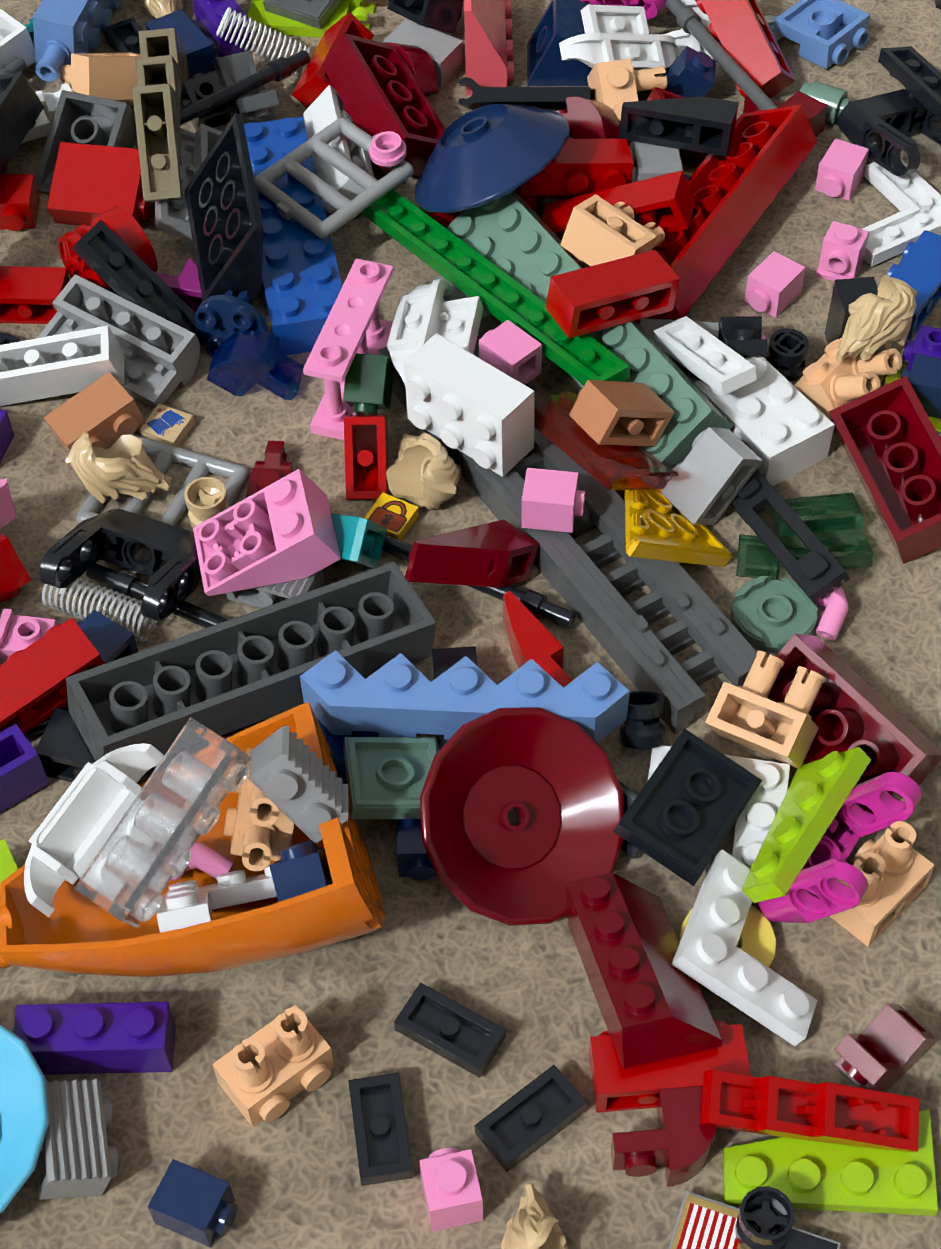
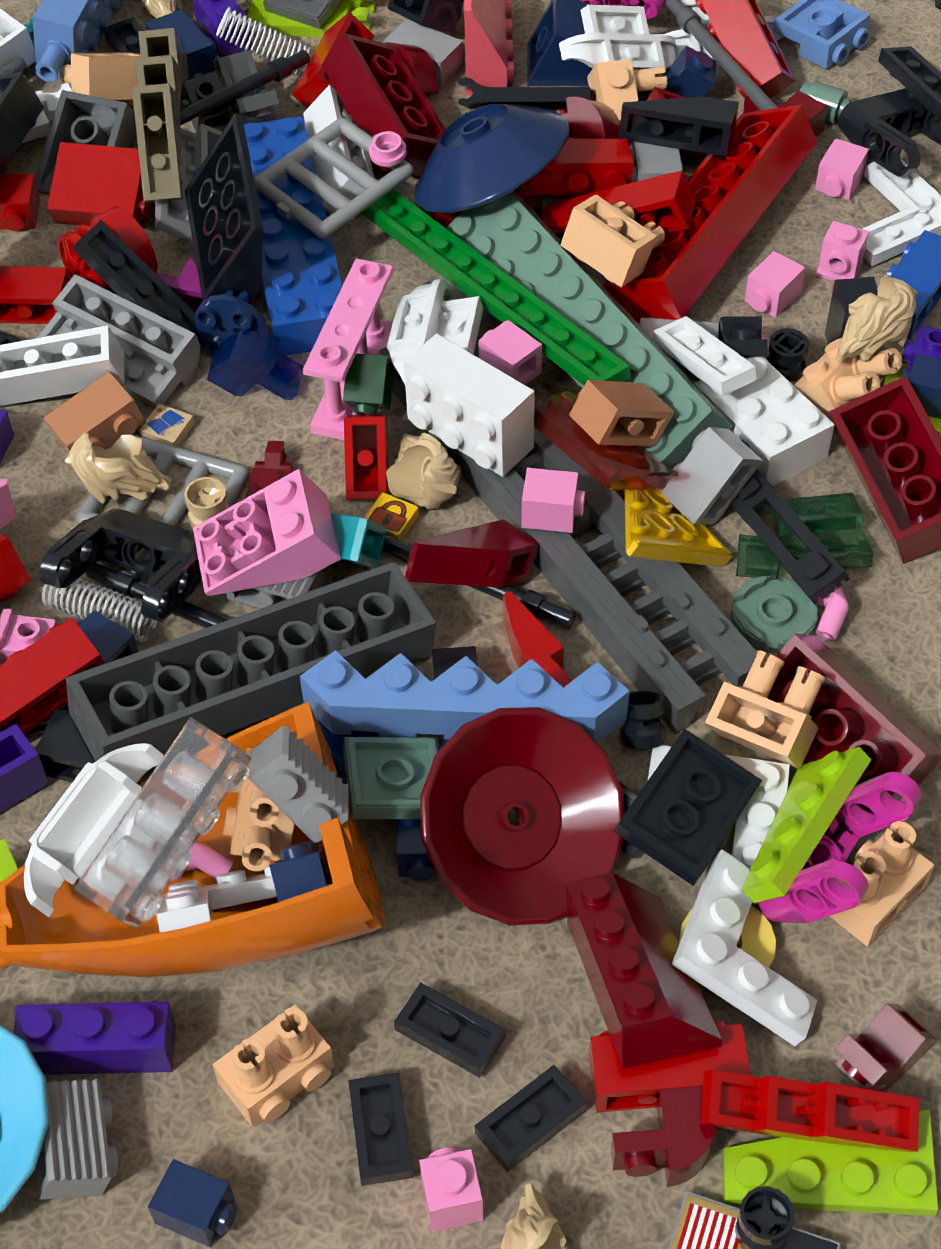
red brick [545,250,680,338] -> none

